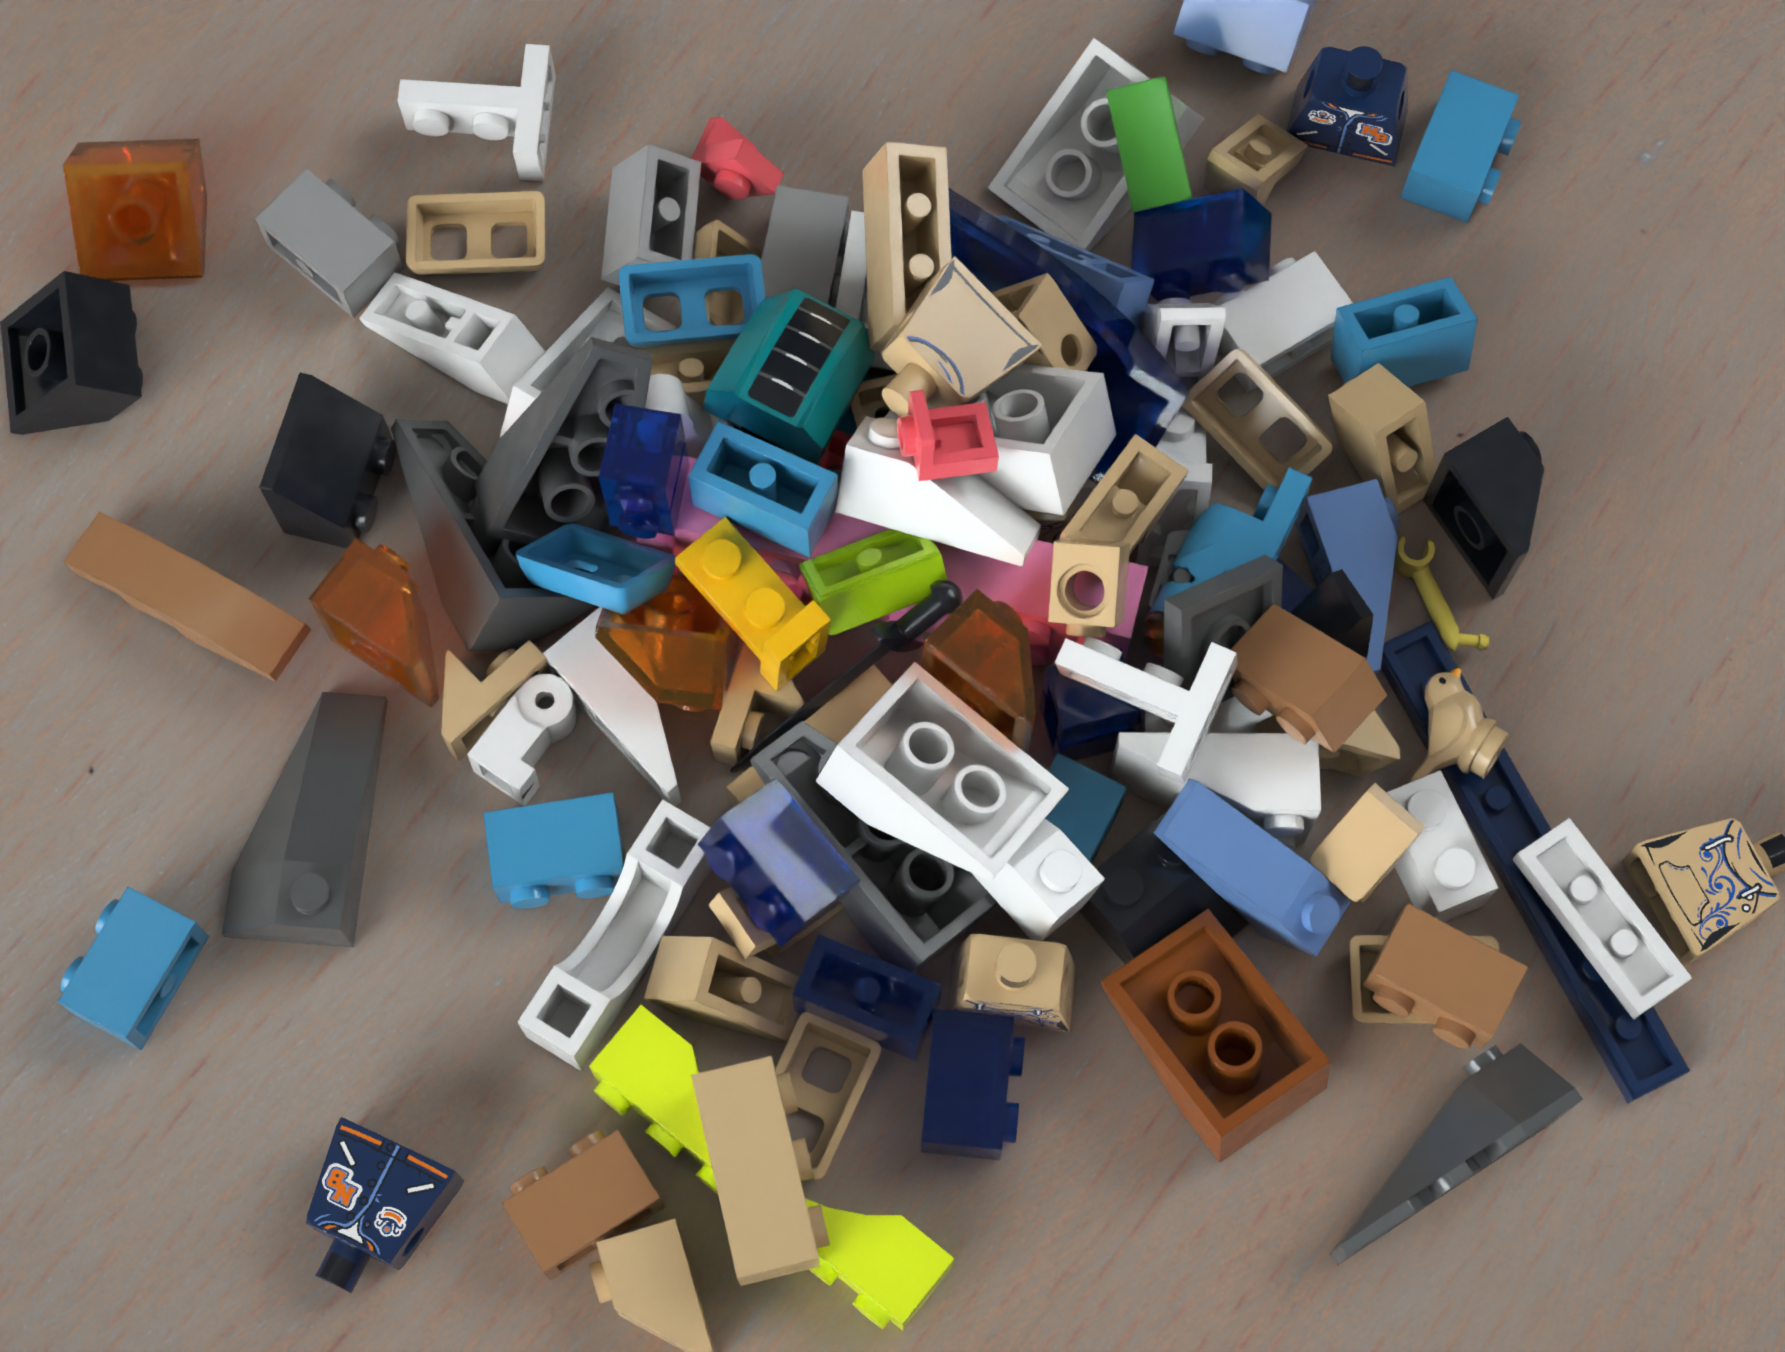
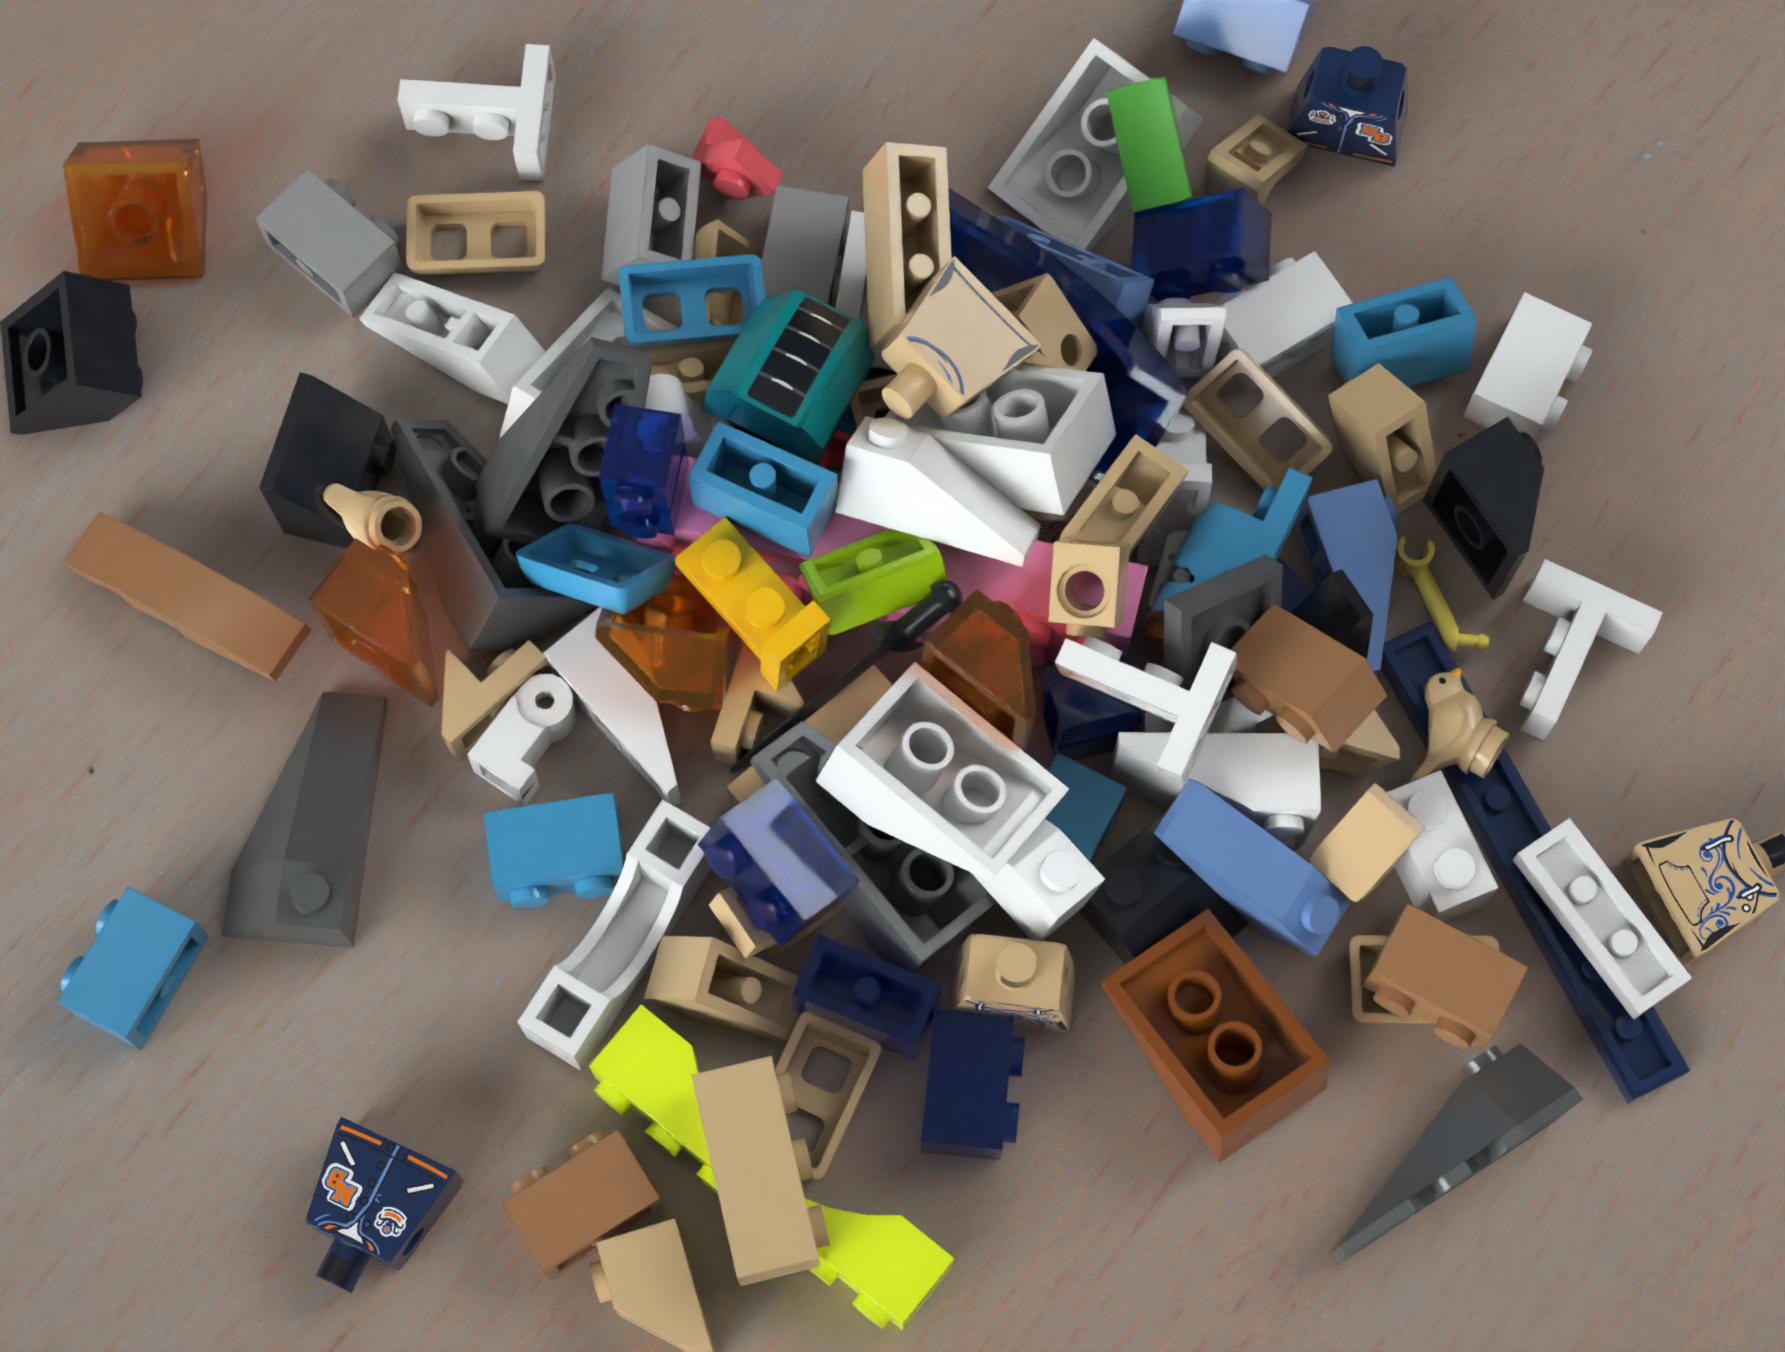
coral bracket [897,390,999,481] -> none
dark azure brick [1400,70,1522,223] -> none
none -> tan animal [323,483,422,559]
none -> white brick [1462,292,1593,440]
none -> white bracket [1518,559,1663,740]

